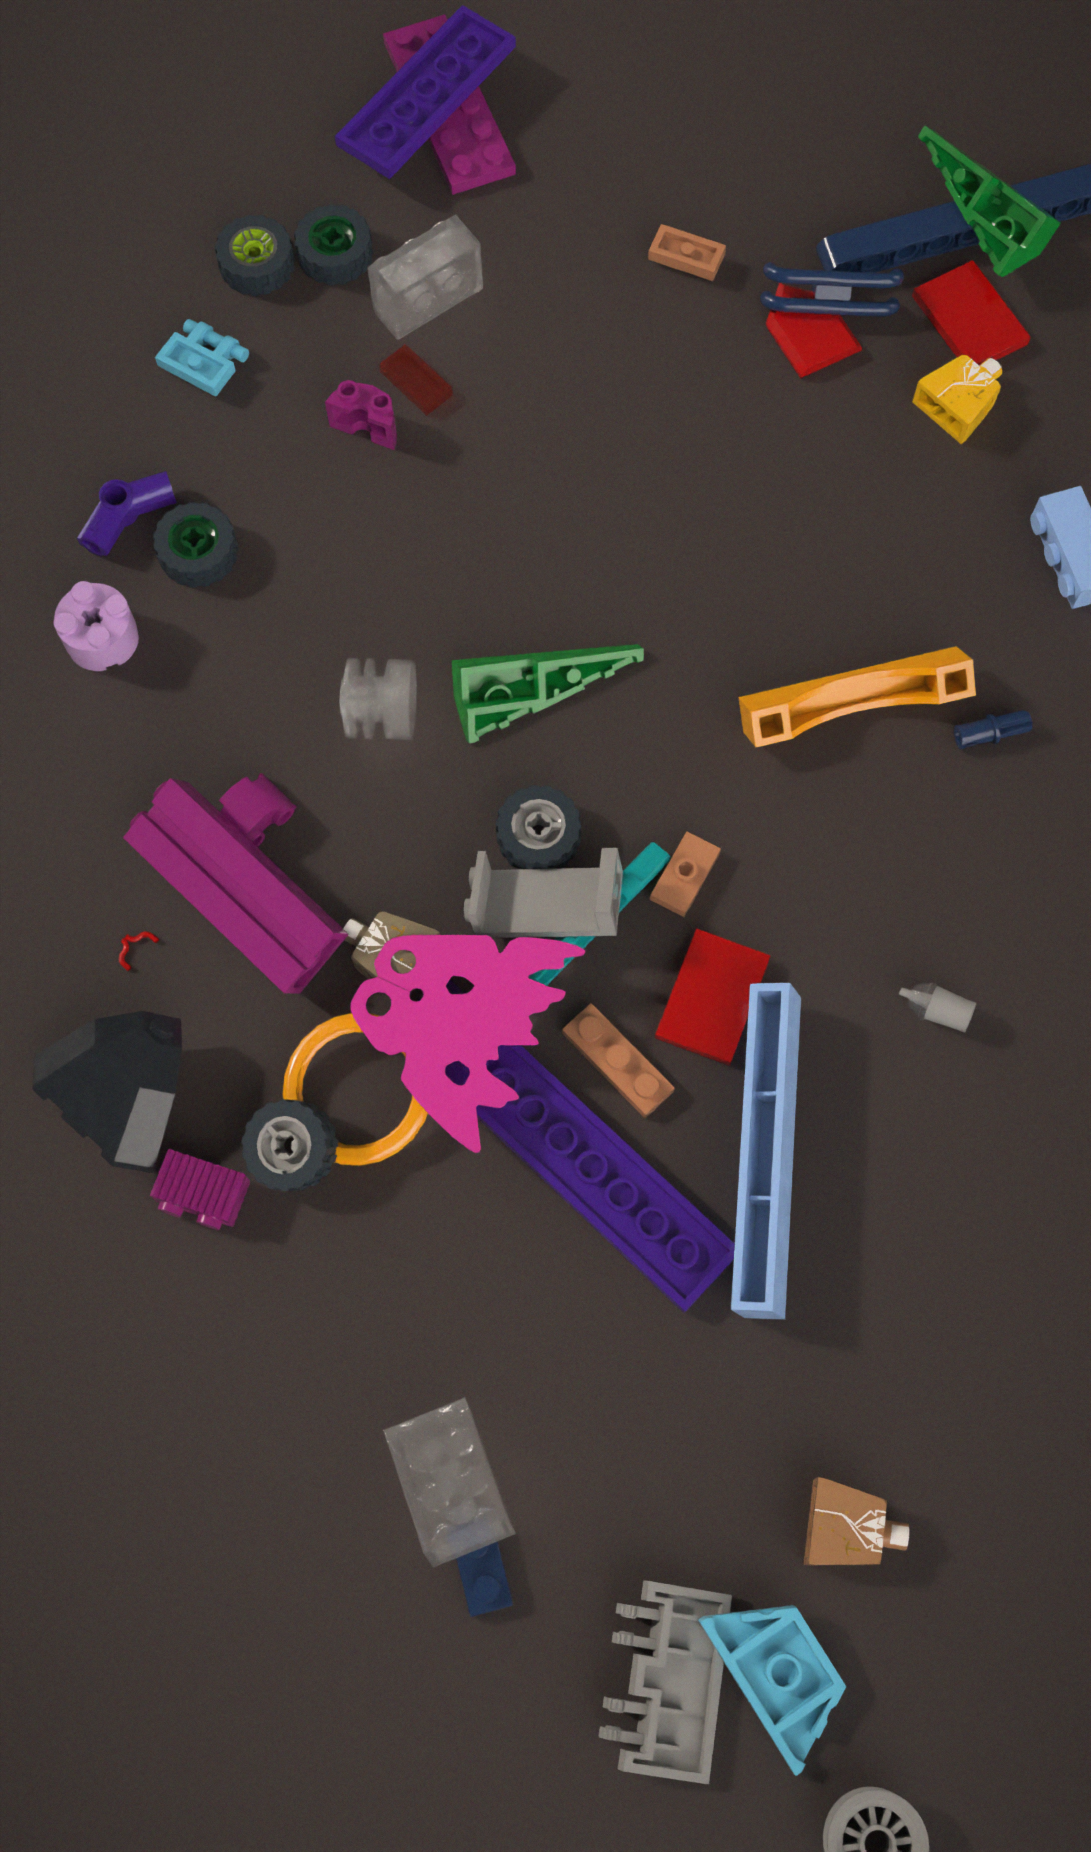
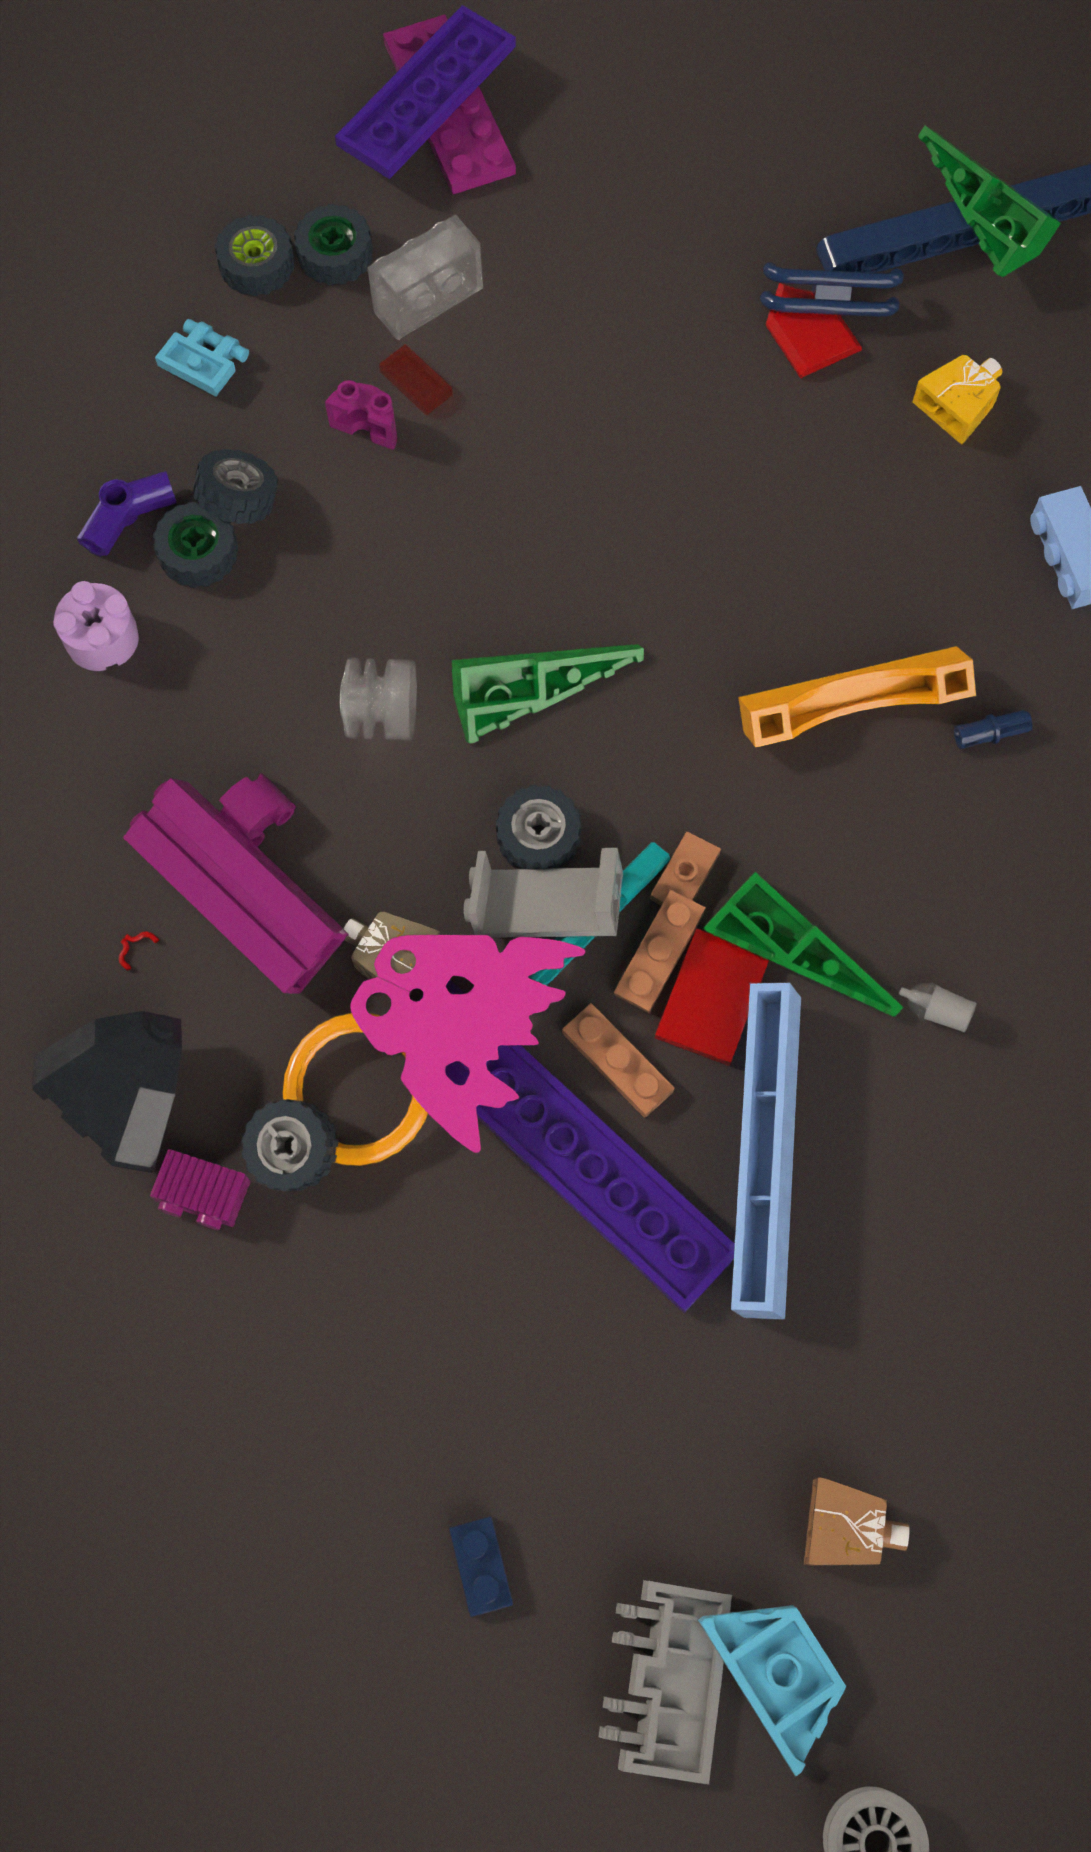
clear brick [383,1398,516,1568] -> none
nougat plate [648,224,726,281] -> none
red tile [912,260,1031,366] -> none
none -> black wheel [193,449,278,524]
none -> nougat plate [614,889,705,1013]
none -> green wedge [704,872,904,1017]

